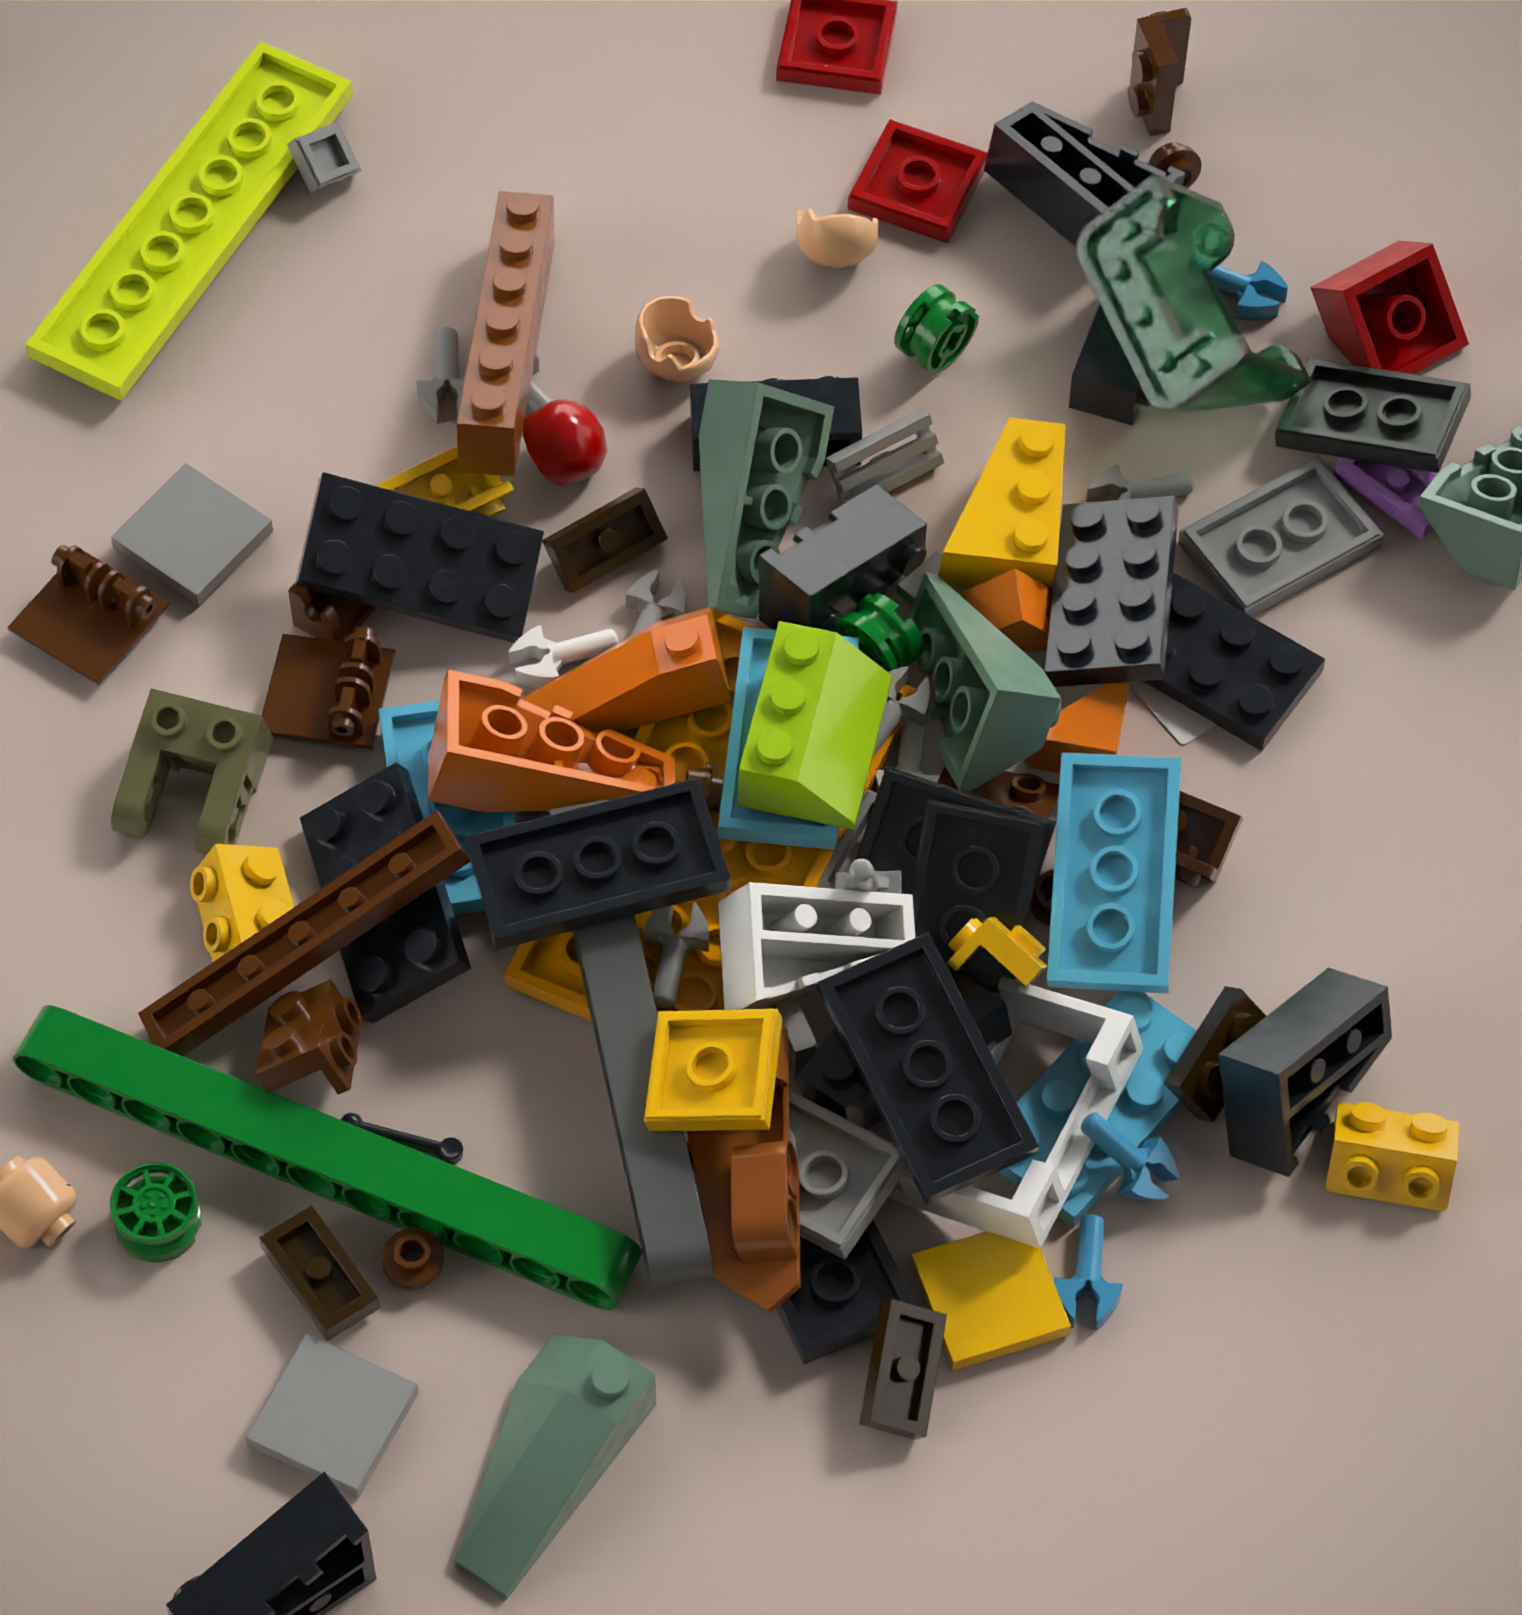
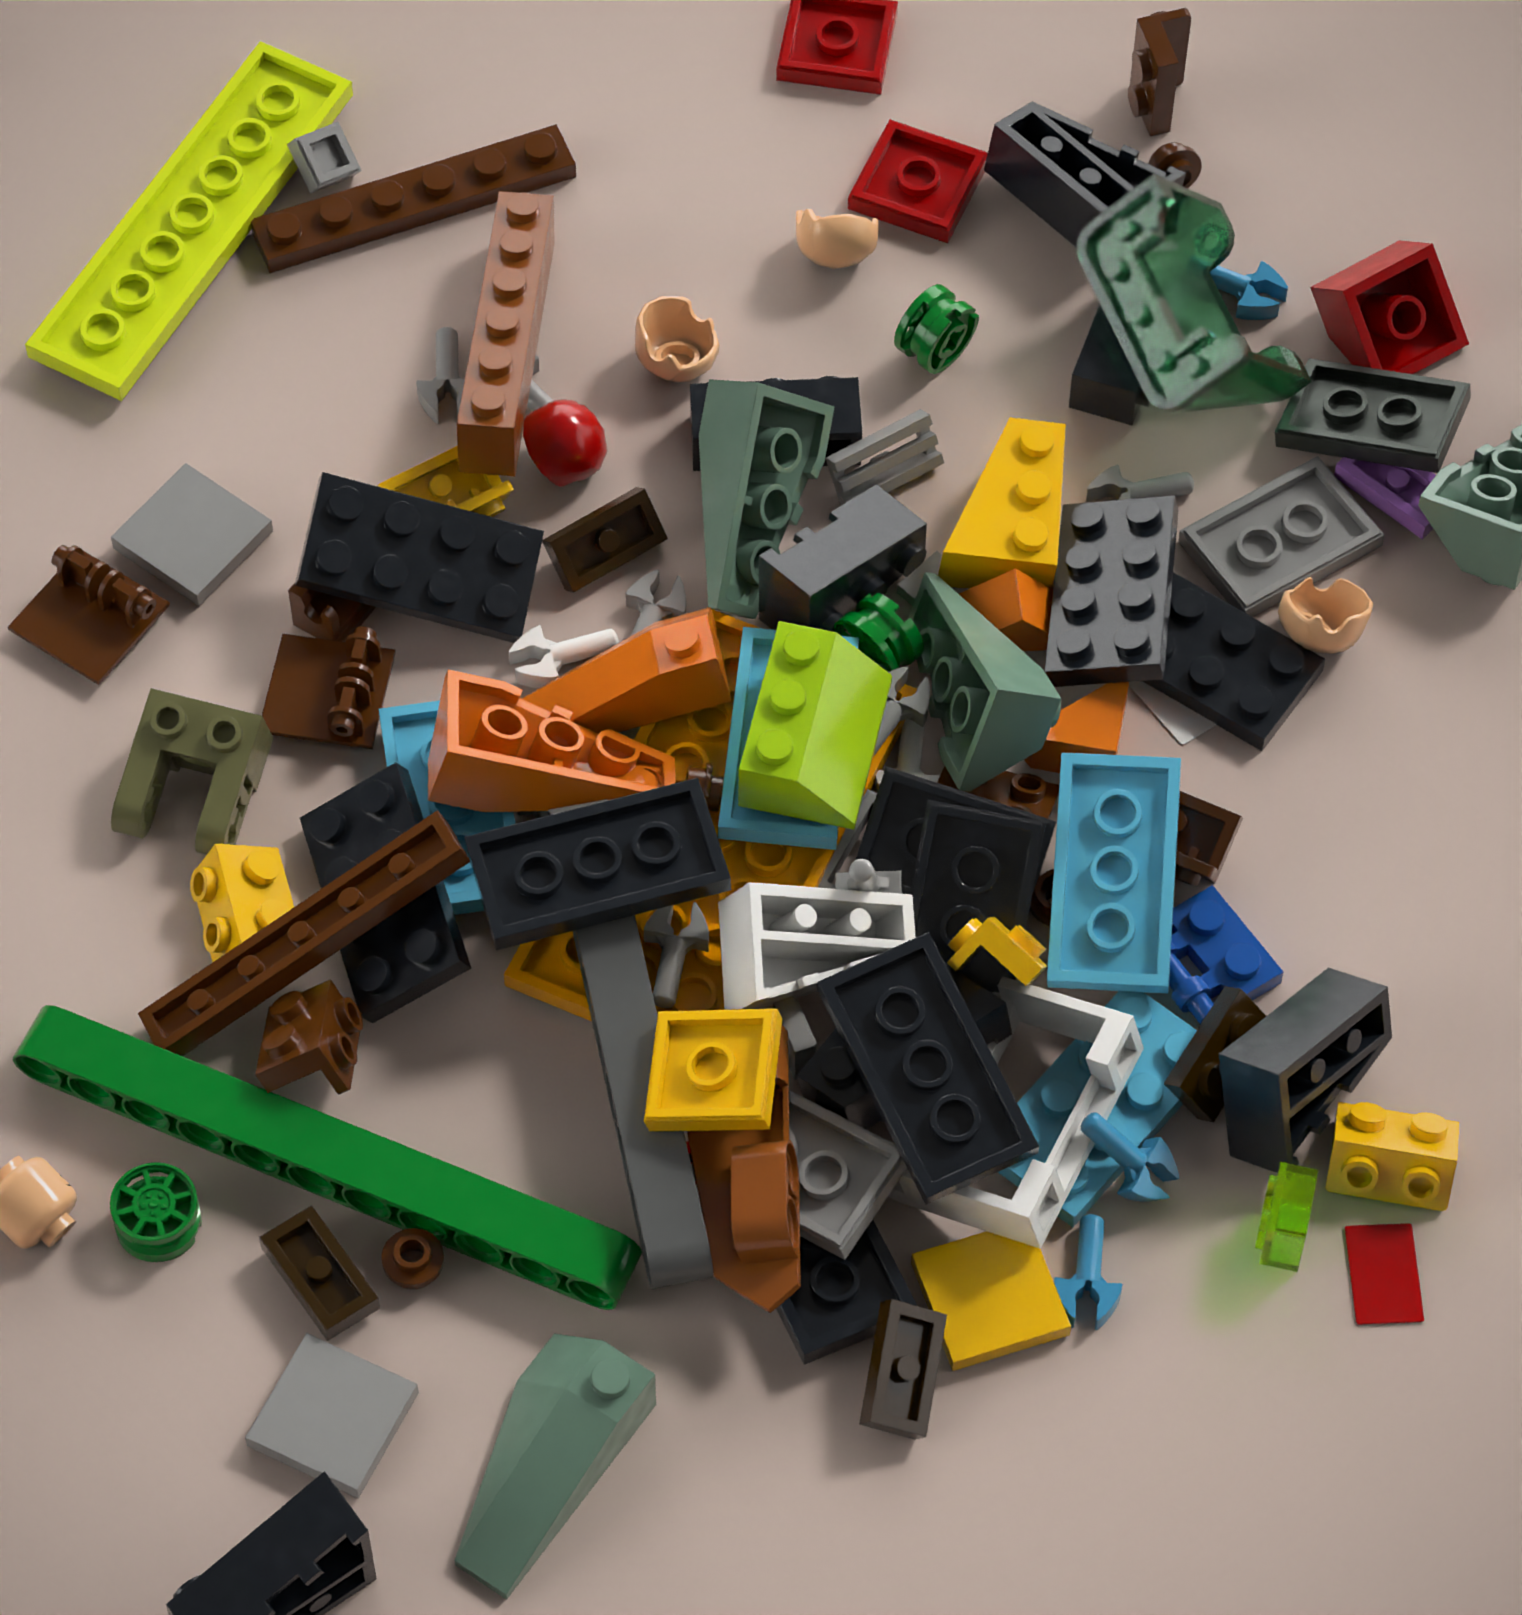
black hinge [340,1113,463,1165] -> none
none -> reddish brown plate [251,124,576,273]
none -> blue plate [1169,885,1284,1025]
none -> clear neon green piece [1255,1162,1319,1272]
none -> light nougat hair [1278,577,1374,654]
none -> red sticker [1345,1223,1424,1325]

